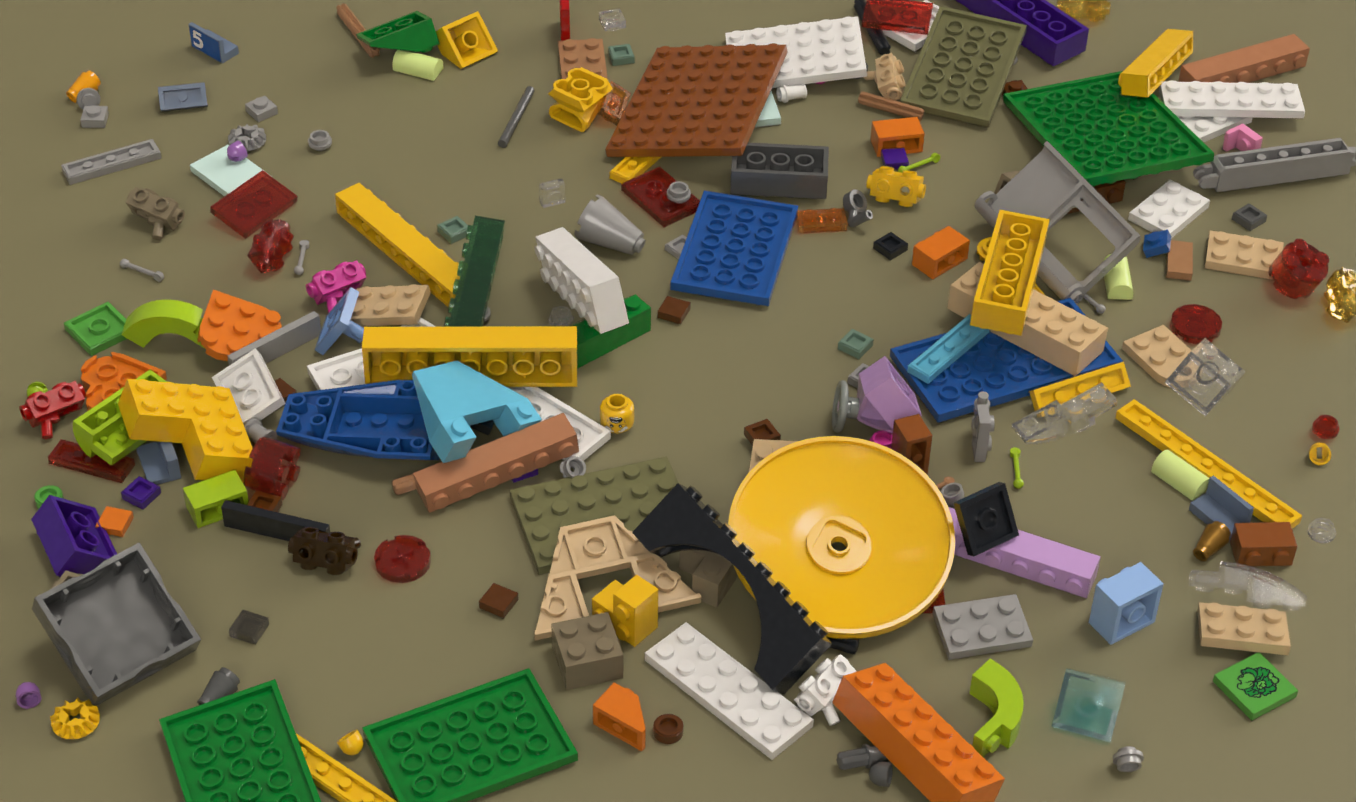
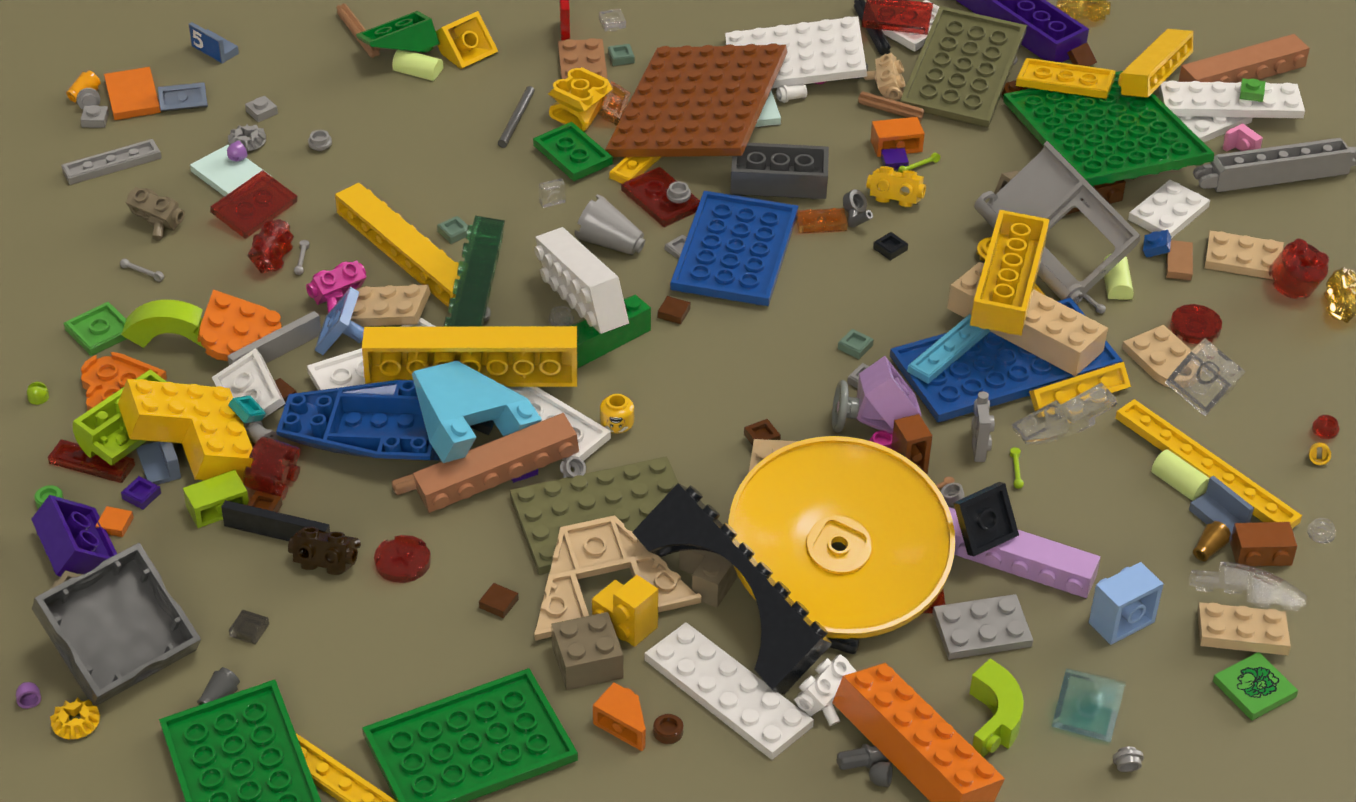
red brick [19,381,86,439] -> none
yellow hinge [337,729,363,755] -> none
orange brick [912,226,970,279] -> none
dark grey tile [1232,204,1267,231] -> none
none -> orange tile [104,67,161,120]
none -> teal tile [228,396,266,423]
none -> green plate [533,122,613,181]
none -> yellow tile [1016,58,1116,99]
none -> reddish brown tile [1067,42,1097,67]
none -> bright green plate [1239,78,1266,102]

